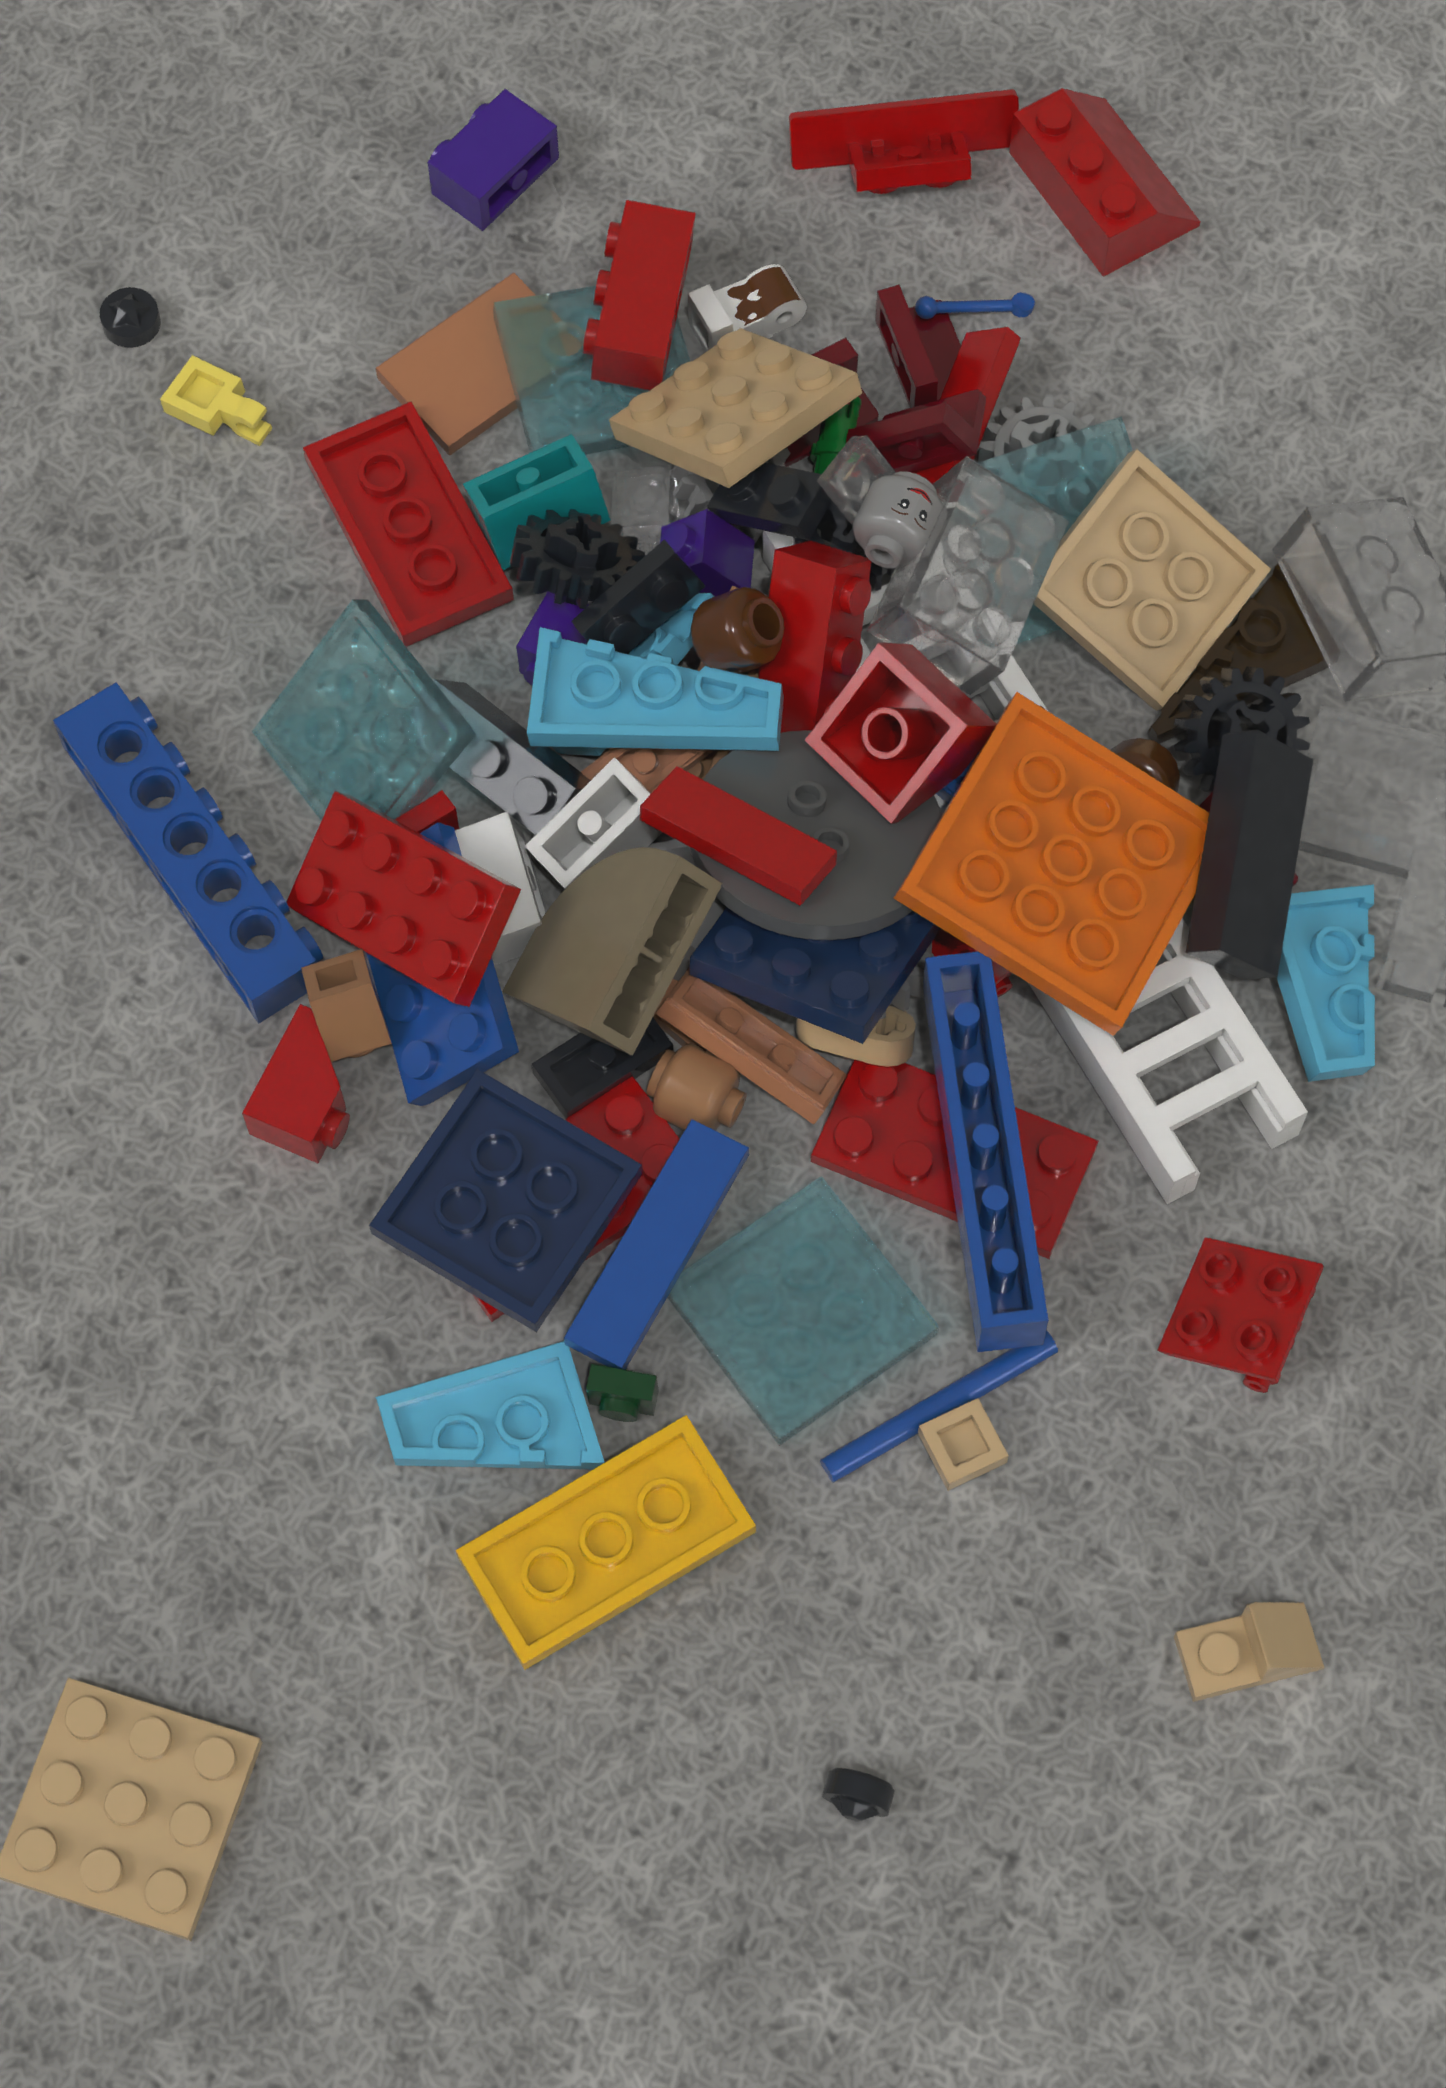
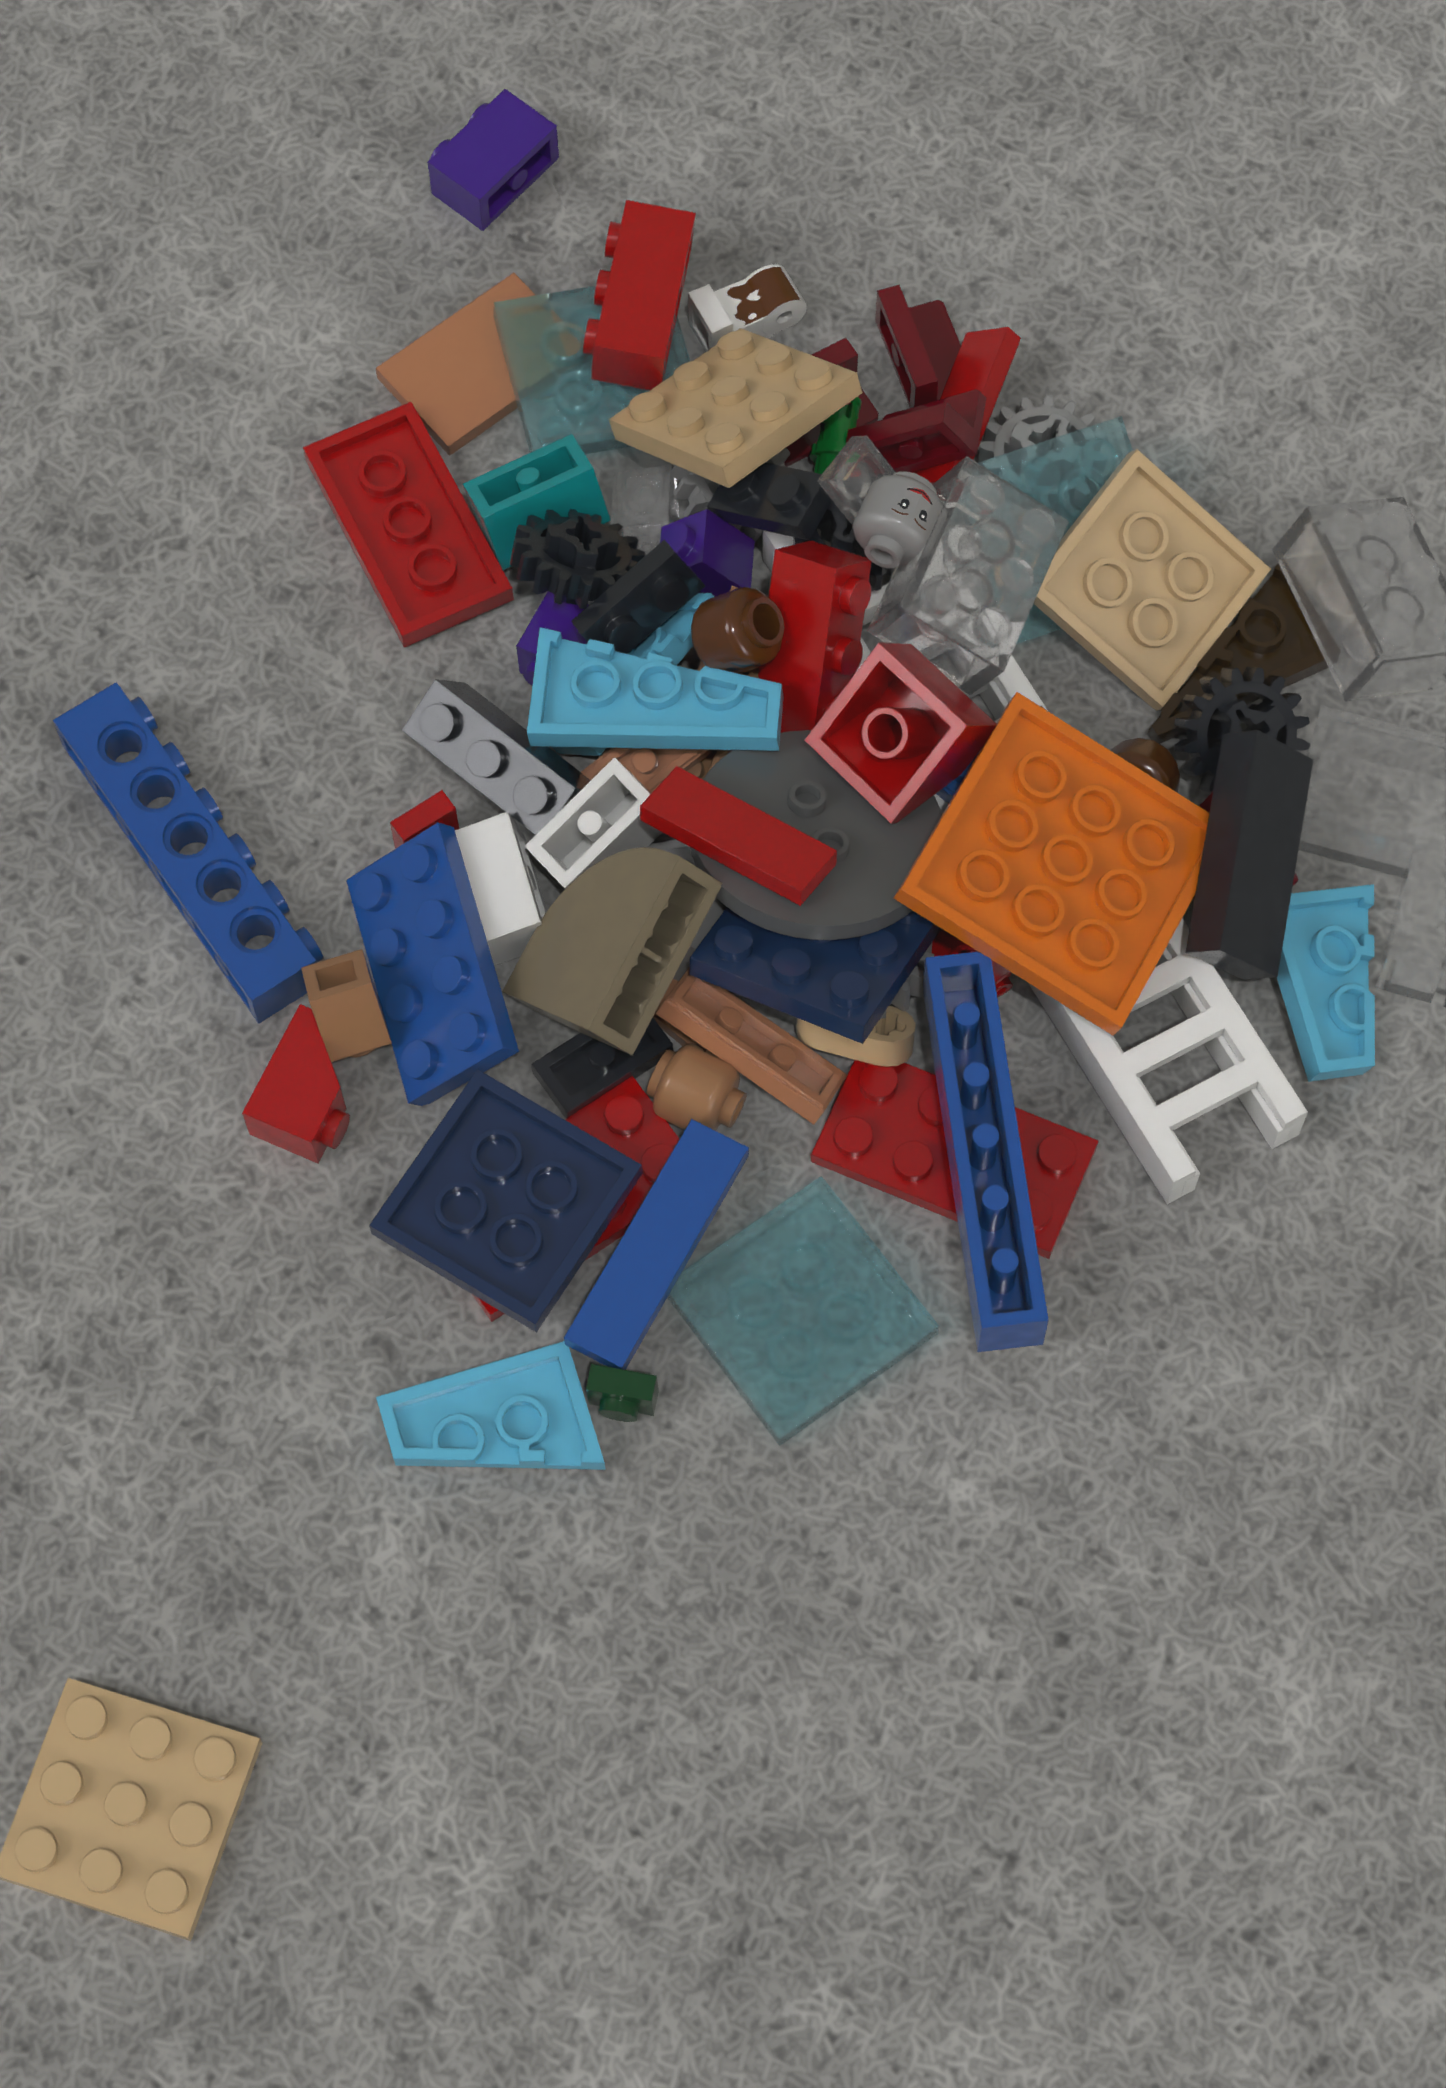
black tile [99,287,161,348] -> none
light yellow plate [160,355,272,446] -> none
clear light blue plate [252,599,476,821] -> none
red plate [286,791,521,1007] -> none
yellow plate [455,1415,756,1670] -> none
red bracket [789,89,1019,194] -> none
blue bar [820,1330,1058,1483] -> none
black tile [822,1768,895,1822] -> none
blue hinge [915,292,1035,320] -> none
tan plate [918,1398,1009,1491] -> none
red slope [1009,88,1201,277] -> none
red hinge [1157,1237,1324,1393] -> none
tan slope [1174,1602,1324,1702] -> none

